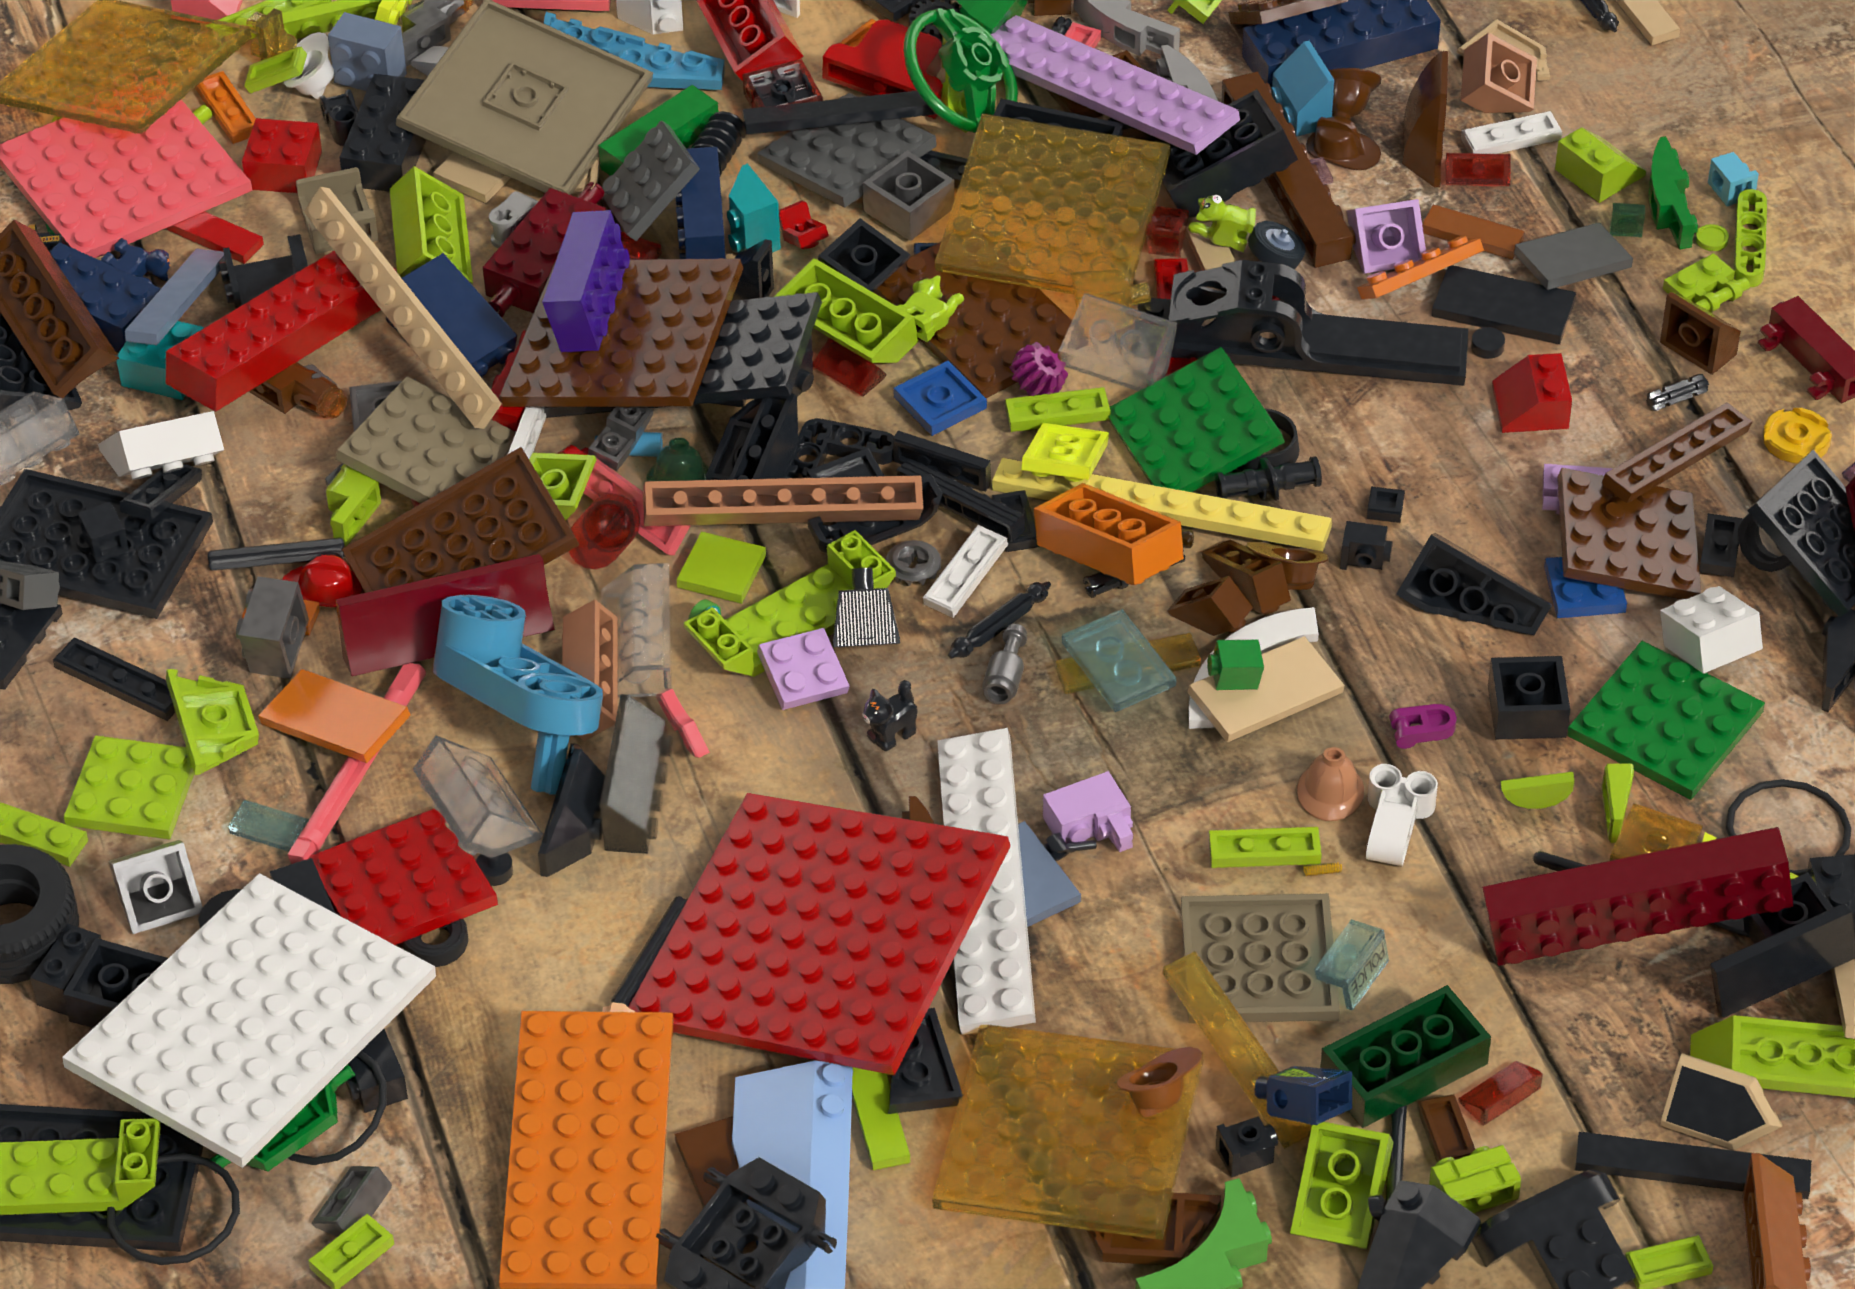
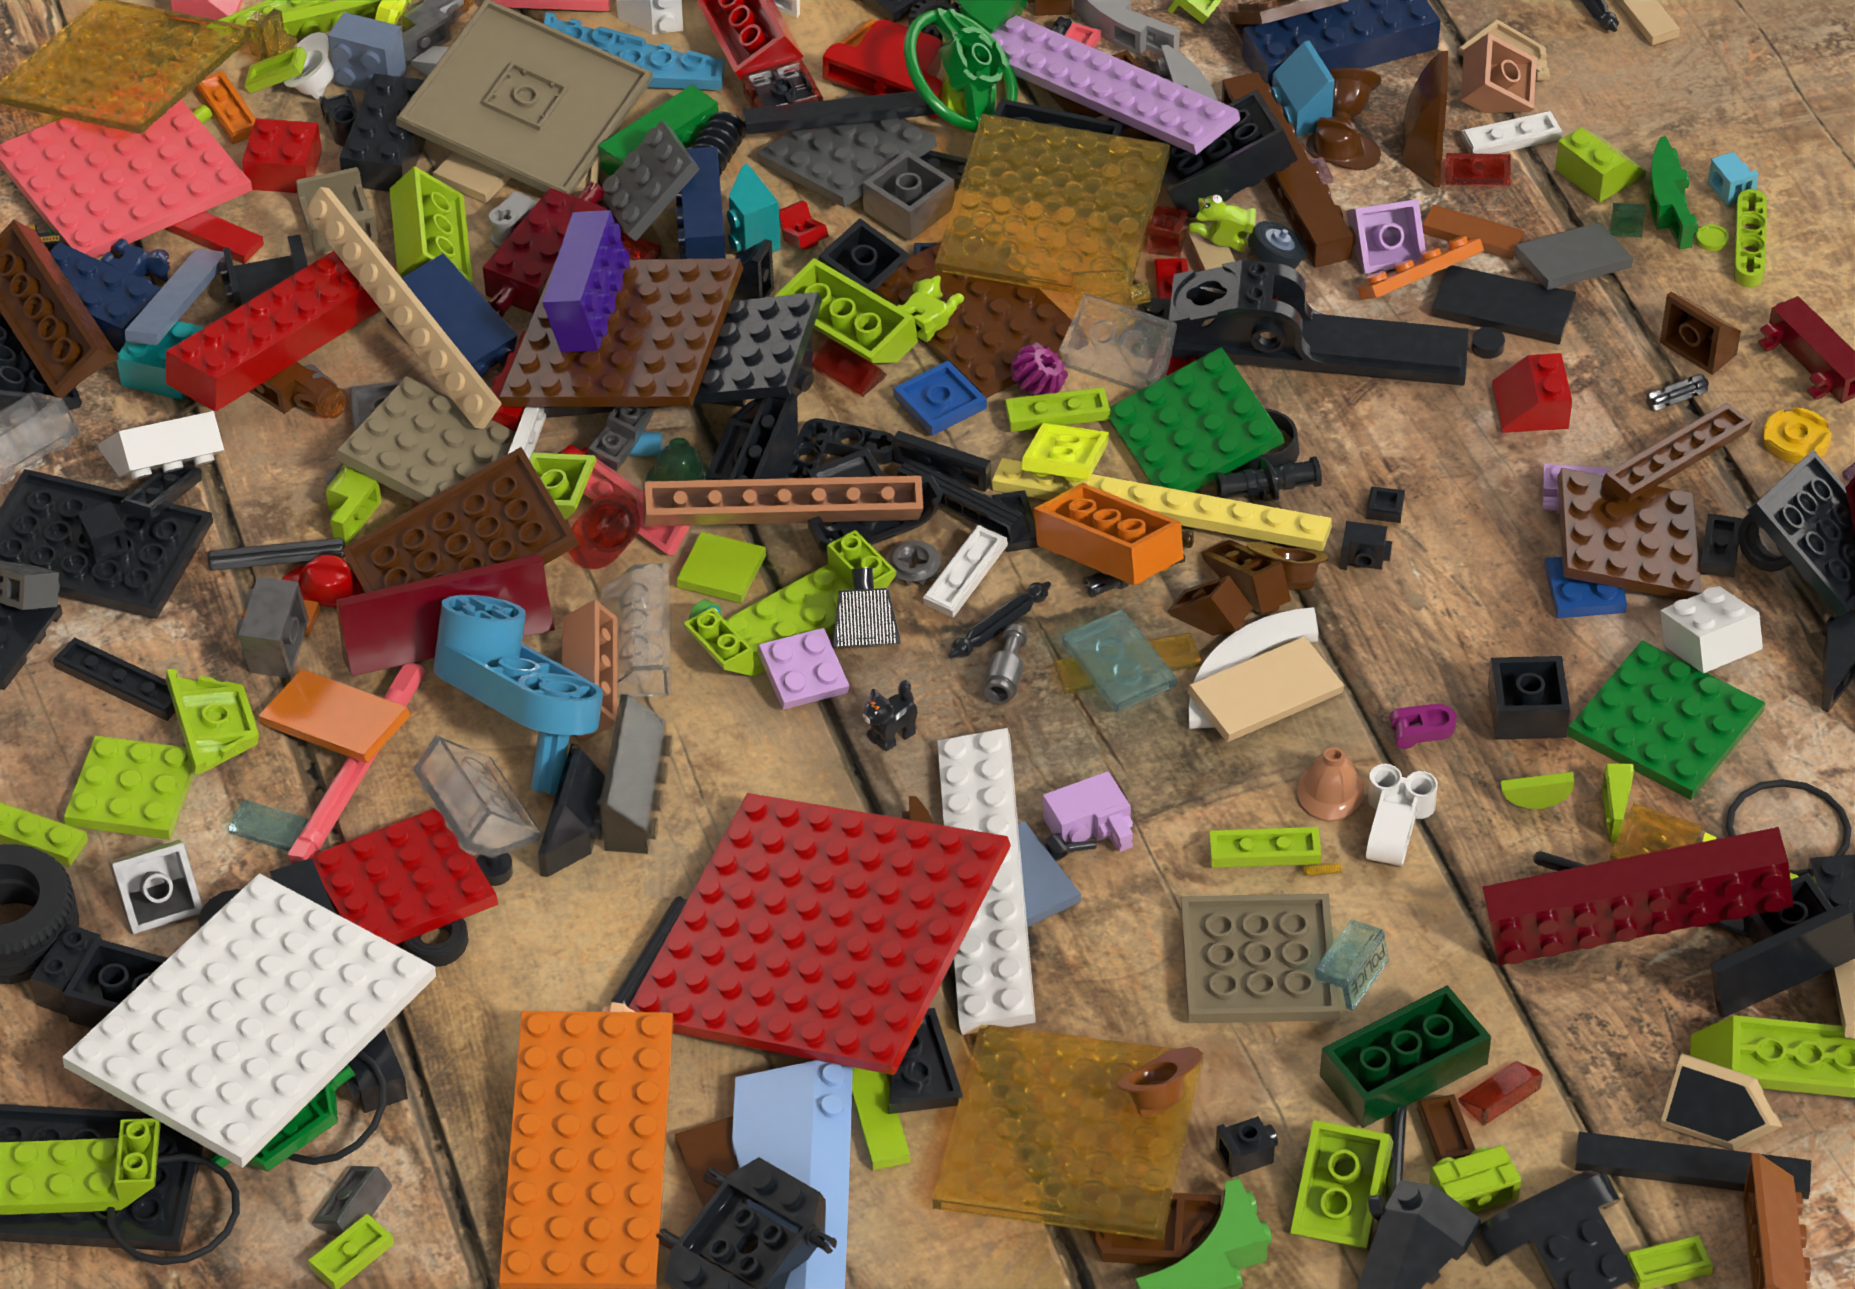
coral tile [655,688,710,758] -> none
clear yellow tile [1162,951,1312,1149] -> none
green brick [1207,639,1264,690] -> none
dark blue torso [1254,1066,1352,1125] -> none
black wedge [1396,533,1552,635] -> none
lime plate [1663,253,1750,313] -> none

